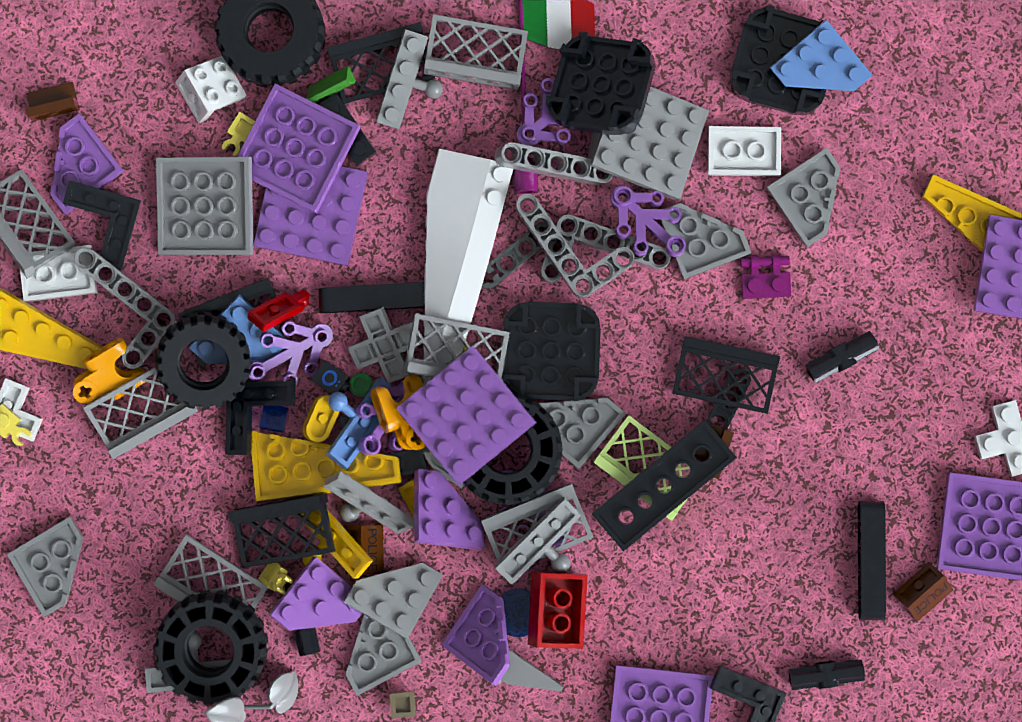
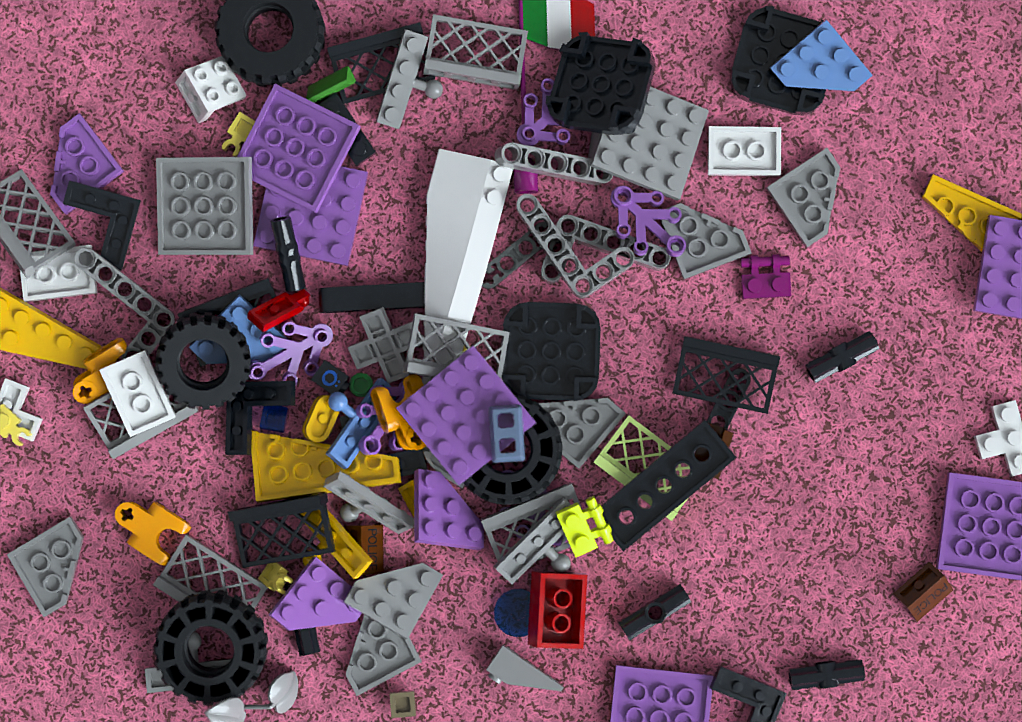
reddish brown panel [26,82,80,122] -> none
medium lavender plate [441,584,510,686] -> none
black beam [857,501,886,620] -> none
none -> white plate [100,350,176,437]
none -> light orange piece [115,501,192,566]
none -> black axle [270,216,306,292]
none -> sand blue piece [488,404,525,463]
none -> neon yellow plate [555,496,613,557]
none -> black piece [618,584,692,641]

